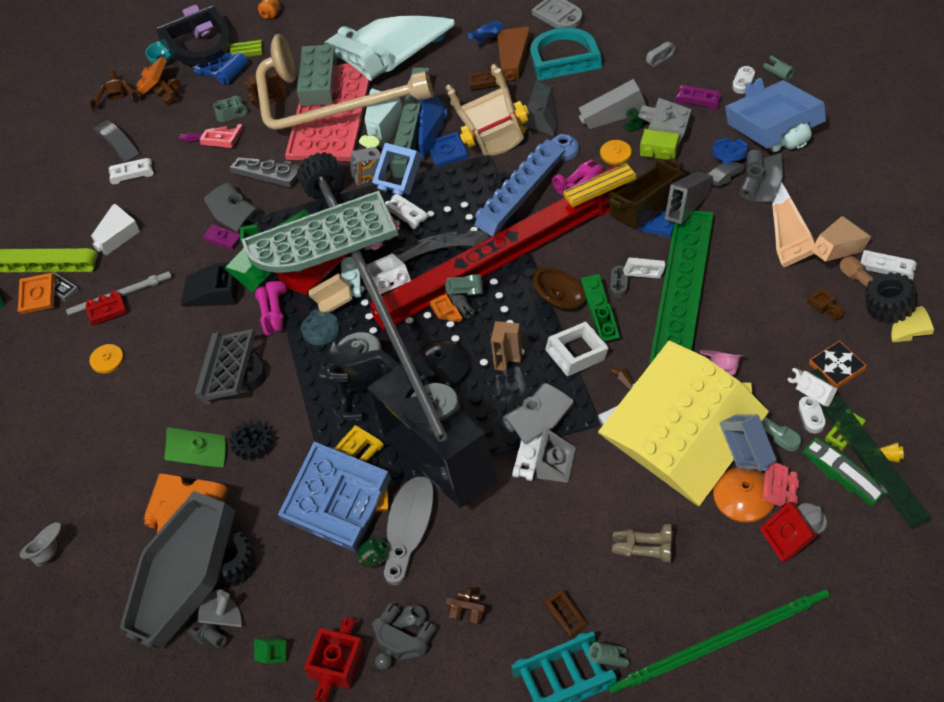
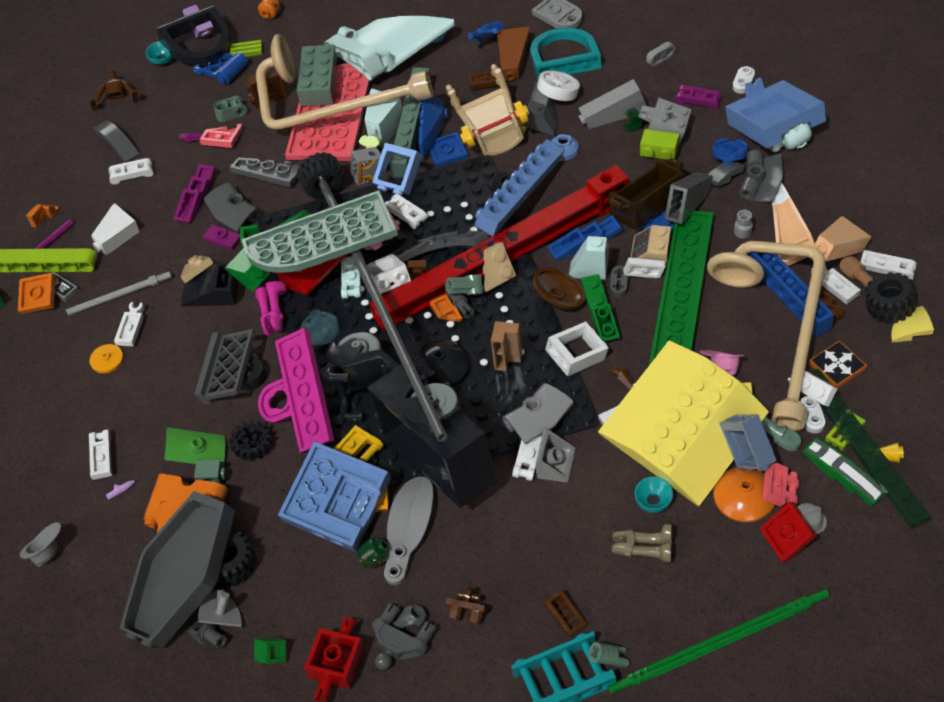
red plate [85,290,127,326] -> none
orange plate [136,57,167,96] -> none
reddish brown hips [153,78,182,106] -> none
tan panel [309,274,352,316] -> none
dark pink piece [552,159,604,195] -> none
yellow tile [563,163,636,207] -> none
light orange piece [600,140,631,165] -> none
sand green hinge [762,55,795,81] -> none
none -> orange slope [26,204,61,228]
none -> magenta bar [34,219,74,249]
none -> white plate [89,429,112,480]
none -> lavender helmet [106,480,135,500]
none -> white plate [114,302,144,347]
none -> magenta slope [173,164,217,223]
none -> tan wing [181,255,213,283]
none -> sand green brick [194,460,227,484]
none -> dark pink plate [258,328,334,453]
none -> reddish brown plate [408,260,428,279]
none -> tan wing [482,242,516,292]
none -> white wheel [537,71,580,101]
none -> blue slope [547,215,623,261]
none -> light aqua slope [569,236,609,280]
none -> tan slope [630,225,671,268]
none -> teal piece [634,477,673,513]
none -> tan piece [707,241,825,431]
none -> light grey piece [734,210,753,239]
none -> blue brick [747,252,834,337]
none -> white plate [811,266,861,305]

